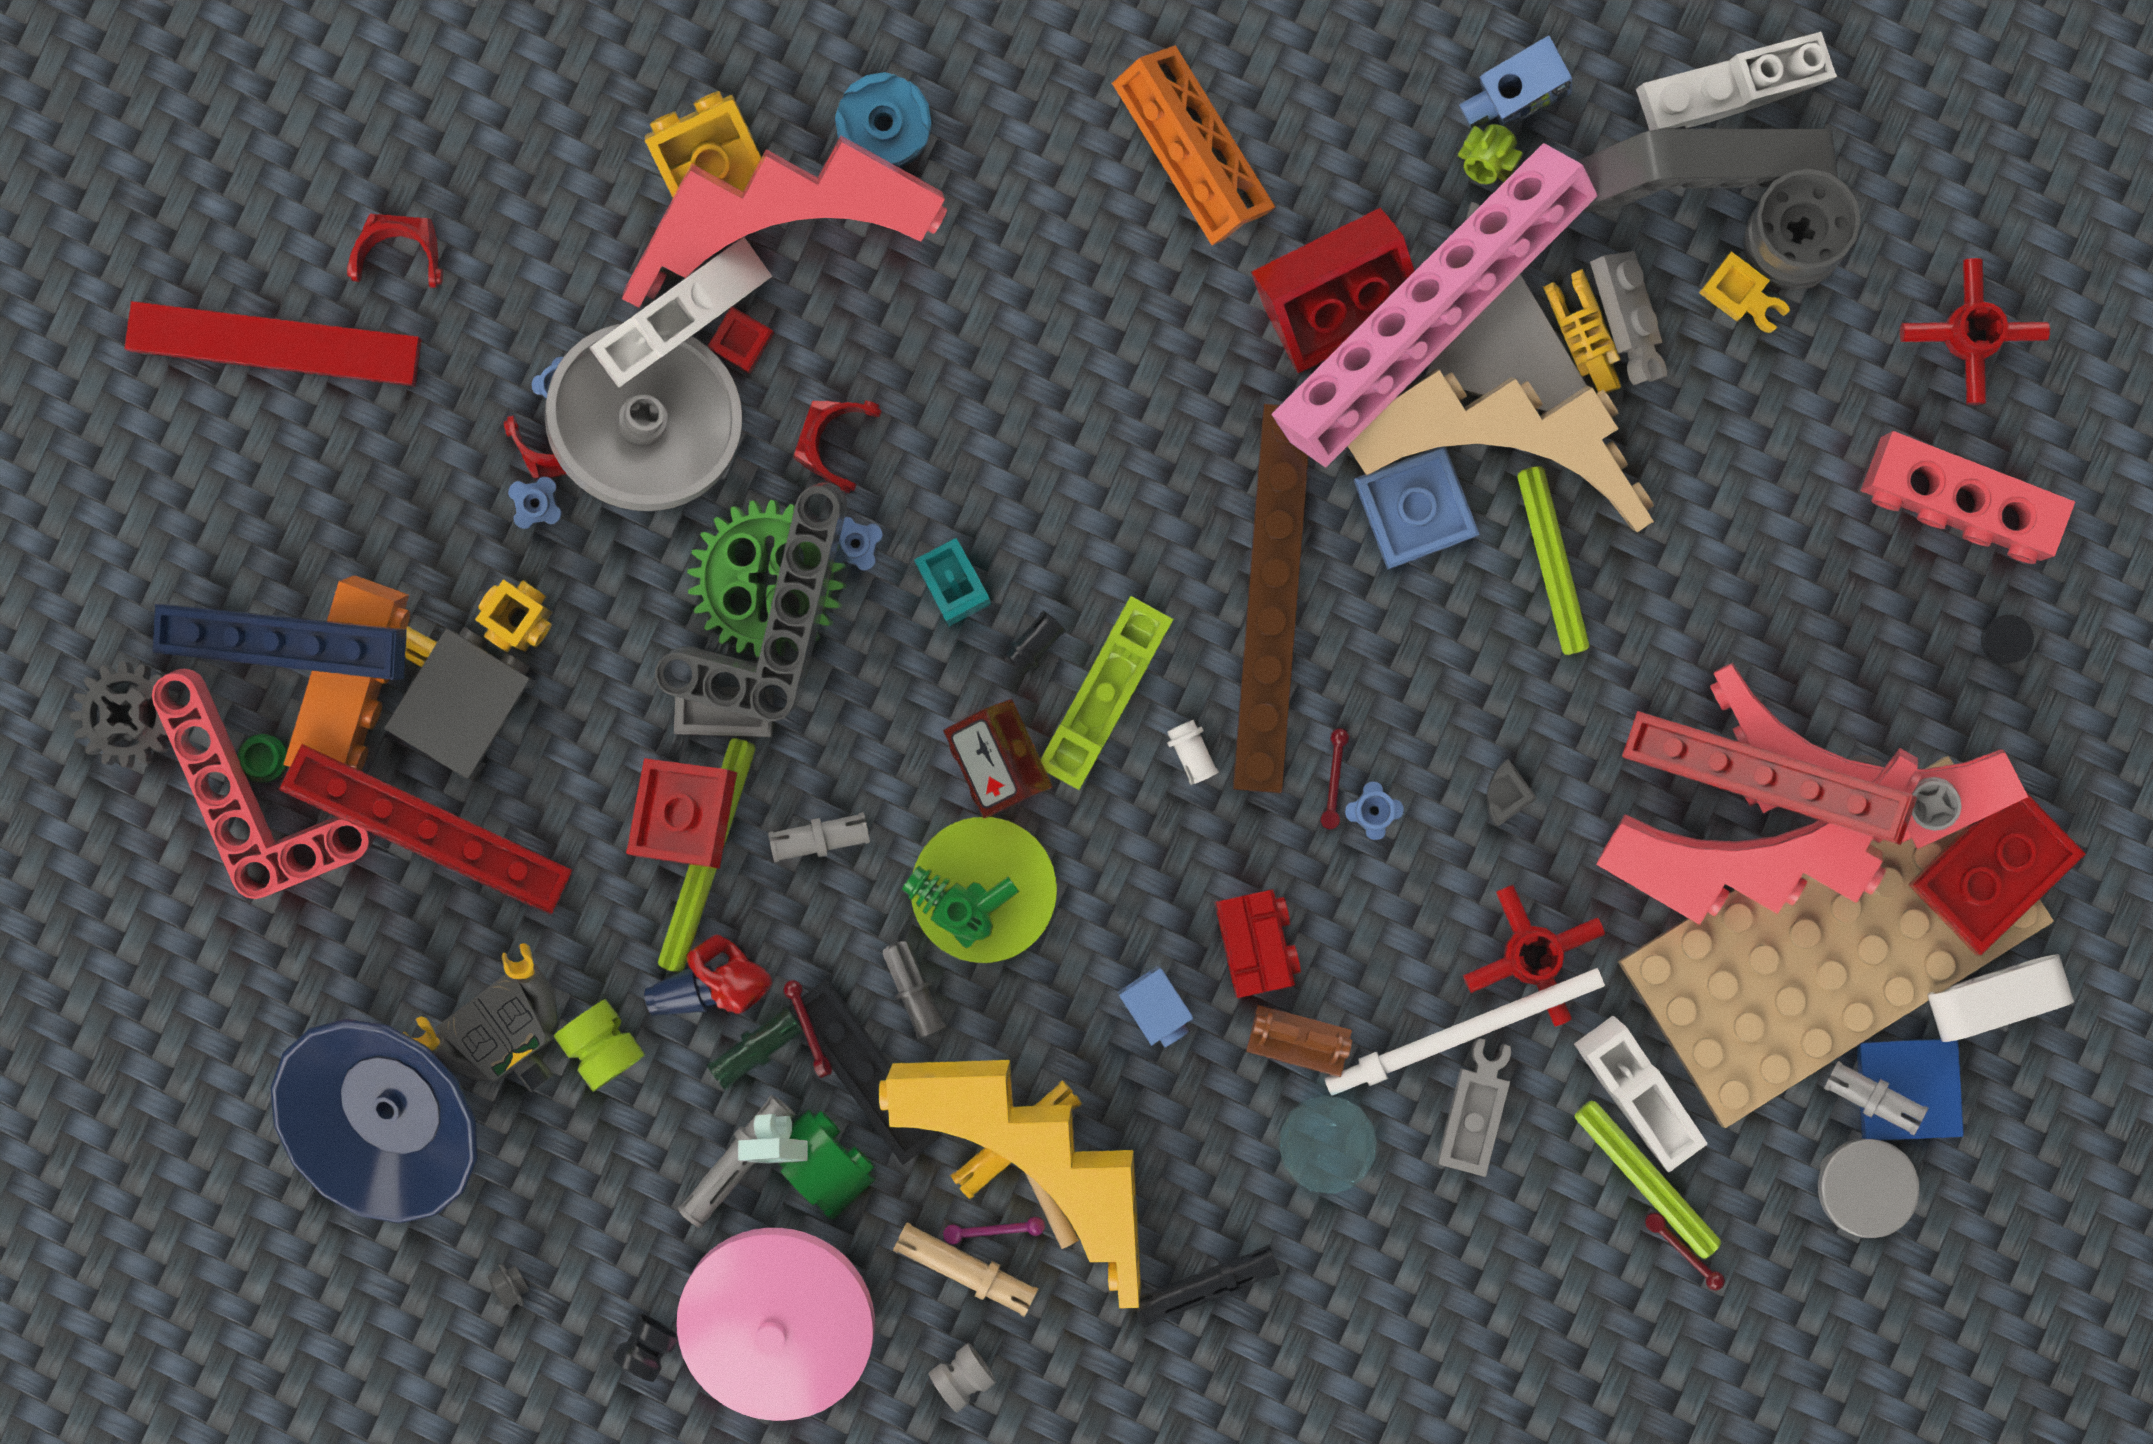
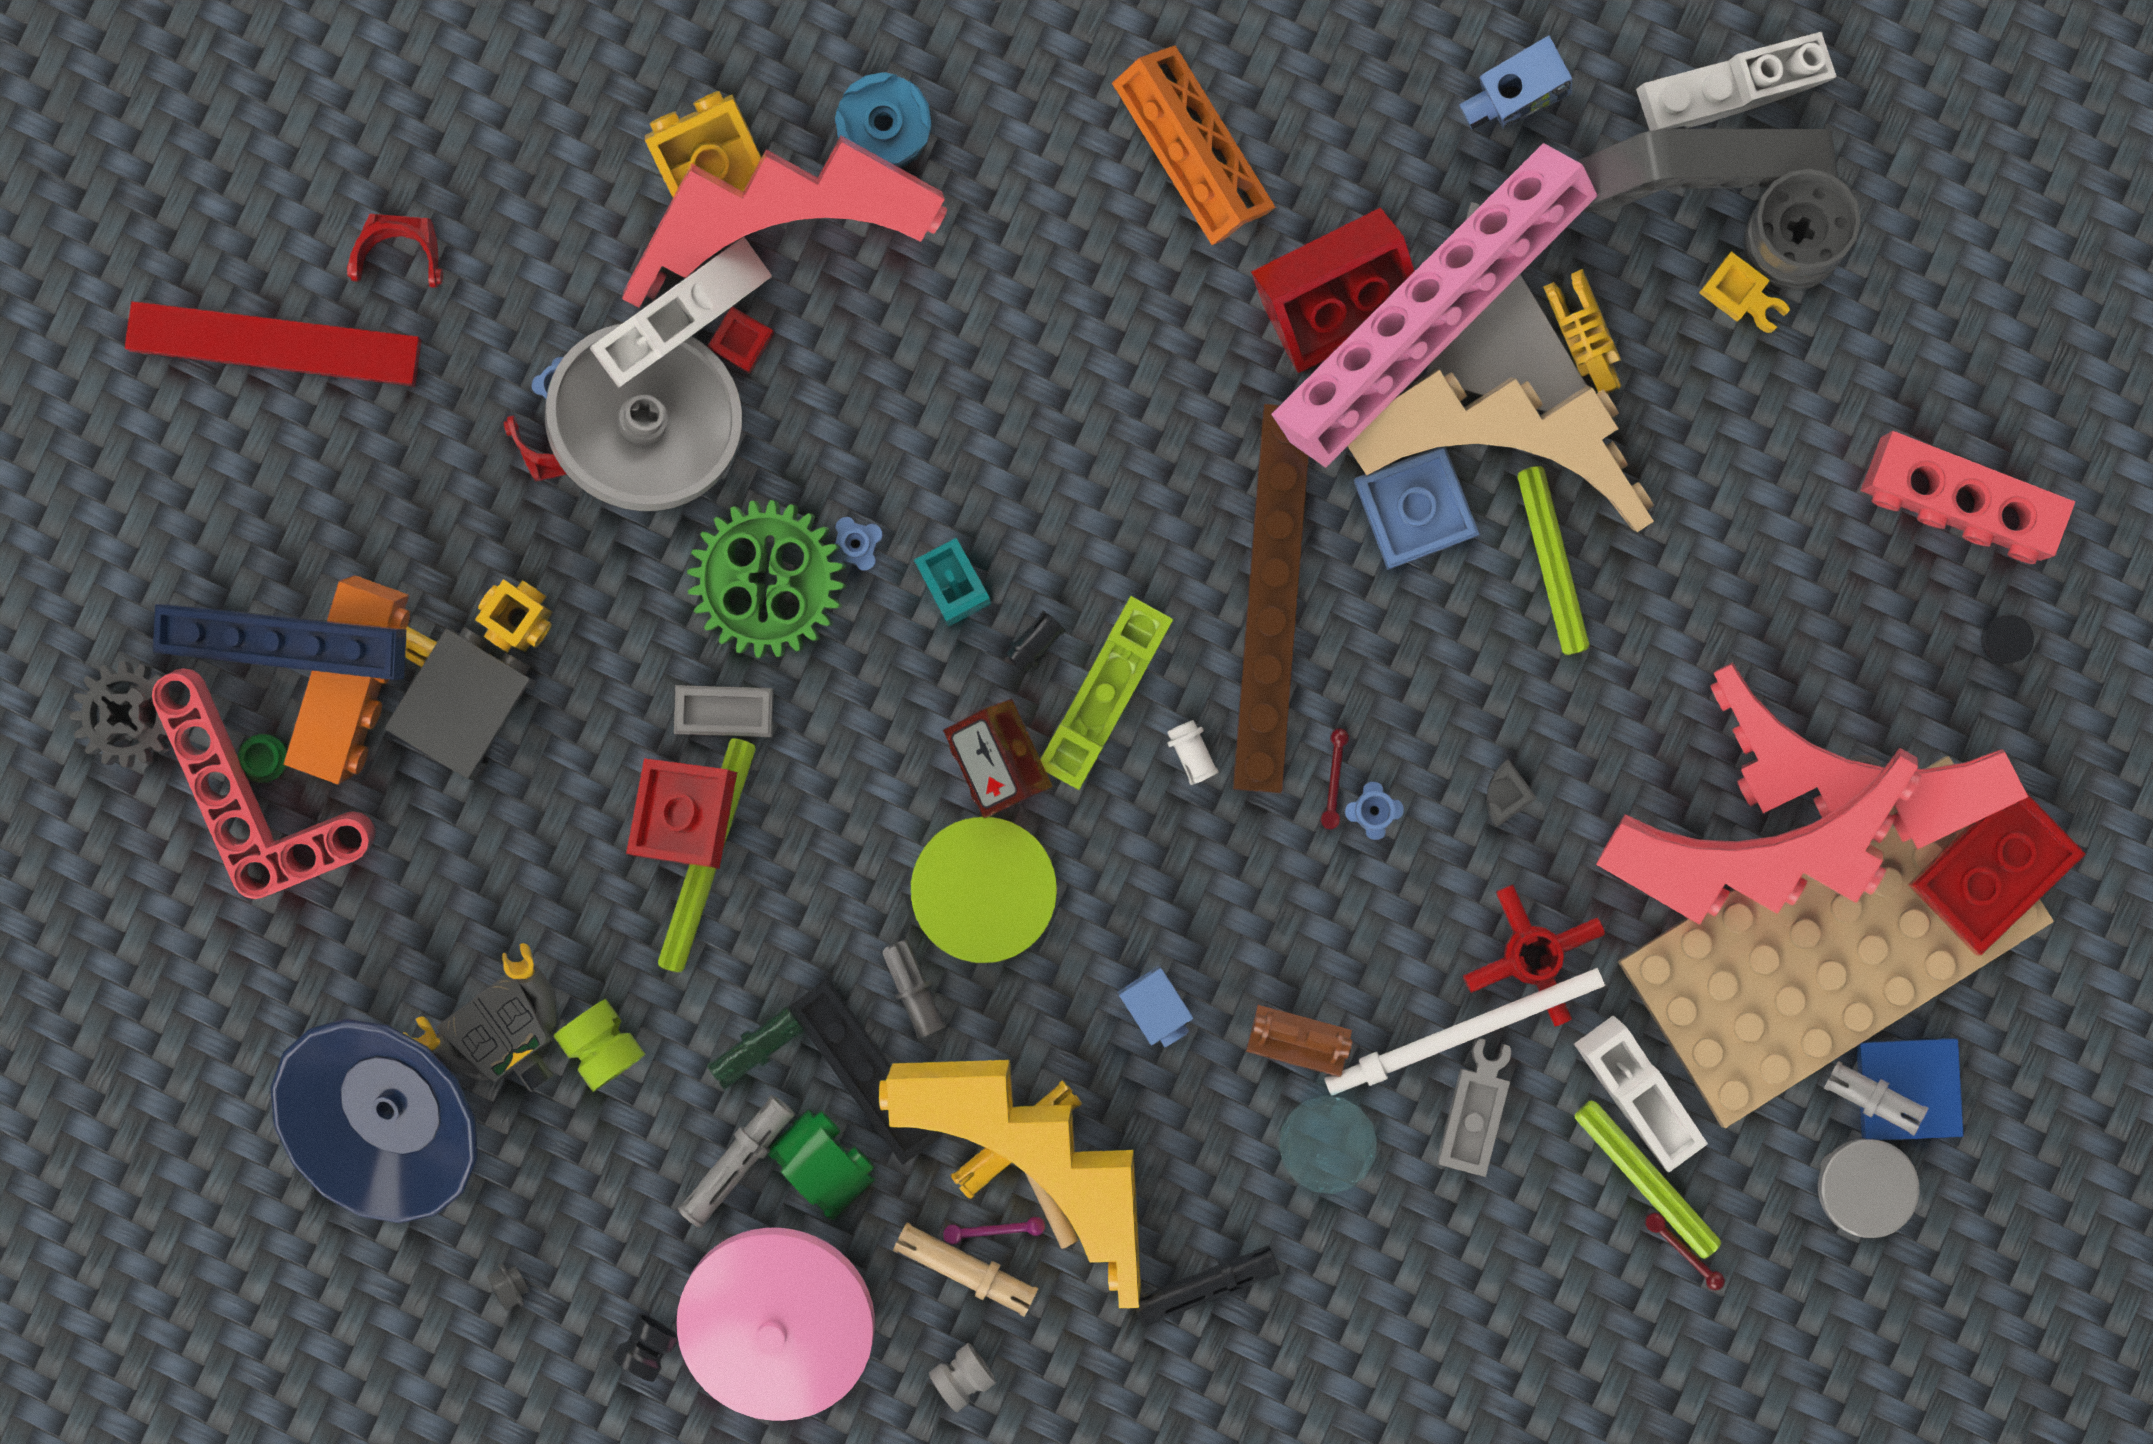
red tile [279,744,572,915] -> none
medium blue plate [508,477,562,529] -> none
dark blue cone [644,966,717,1016] -> none
dark grey beam [655,482,847,721] -> none
red piece [687,934,772,1014] -> none
light aqua tile [738,1114,808,1164] -> none
light grey pin [768,812,870,863] -> none
dark red hinge [783,980,832,1078] -> none
red helmet [793,400,882,494] -> none
green piece [902,866,1020,948] -> none
red brick [1214,889,1301,998] -> none
lime gear [1458,124,1523,184] -> none
light grey plate [1590,251,1667,385] -> none
tile [1622,711,1917,845] -> none
red bar [1900,258,2050,405] -> none
light grey wheel [1912,777,1962,831] -> none
white beam [1927,954,2074,1042] -> none

